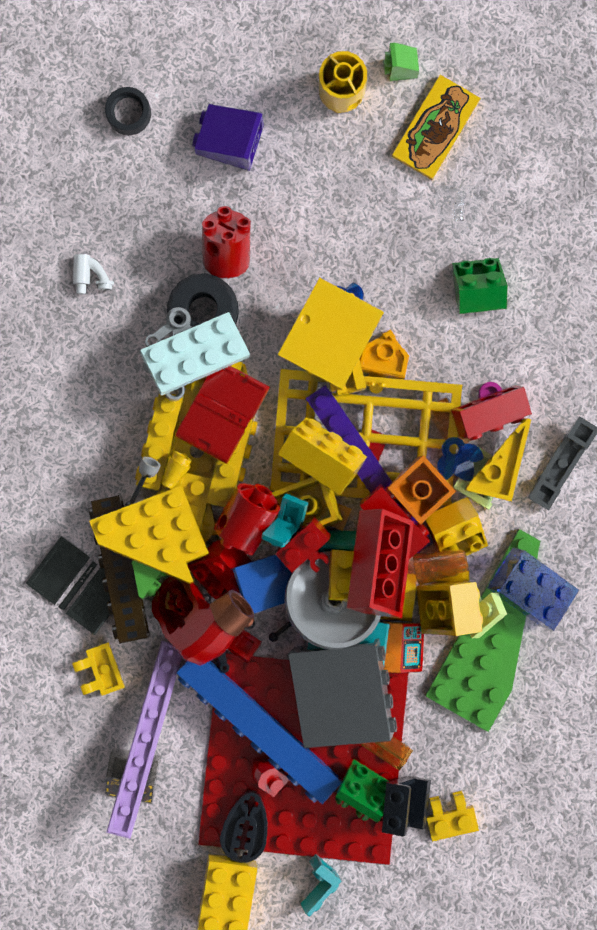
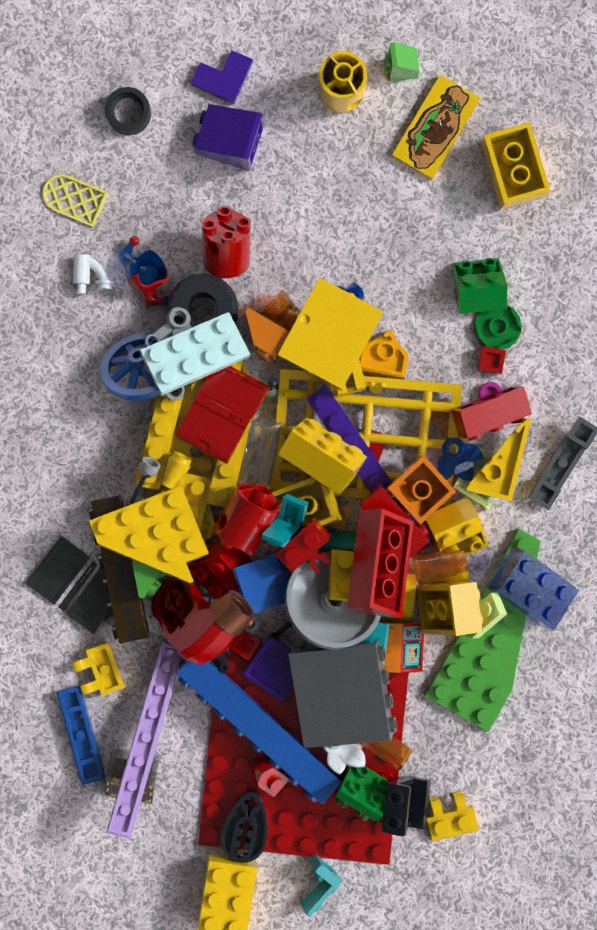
none -> light yellow window [42,174,108,227]
none -> blue plate [57,684,106,785]
none -> blue wheel [100,332,168,401]
none -> clear blue piece [118,236,169,307]
none -> dark purple tile [191,50,253,104]
none -> clear brick [239,418,282,489]
none -> dark purple tile [243,634,294,702]
none -> orange slope [245,308,290,363]
none -> clear orange plant [260,289,301,332]
none -> hinge [266,378,279,399]
none -> white plate [323,743,366,775]
none -> green tile [474,306,522,350]
none -> red plate [477,346,506,375]
none -> yellow brick [480,122,551,210]

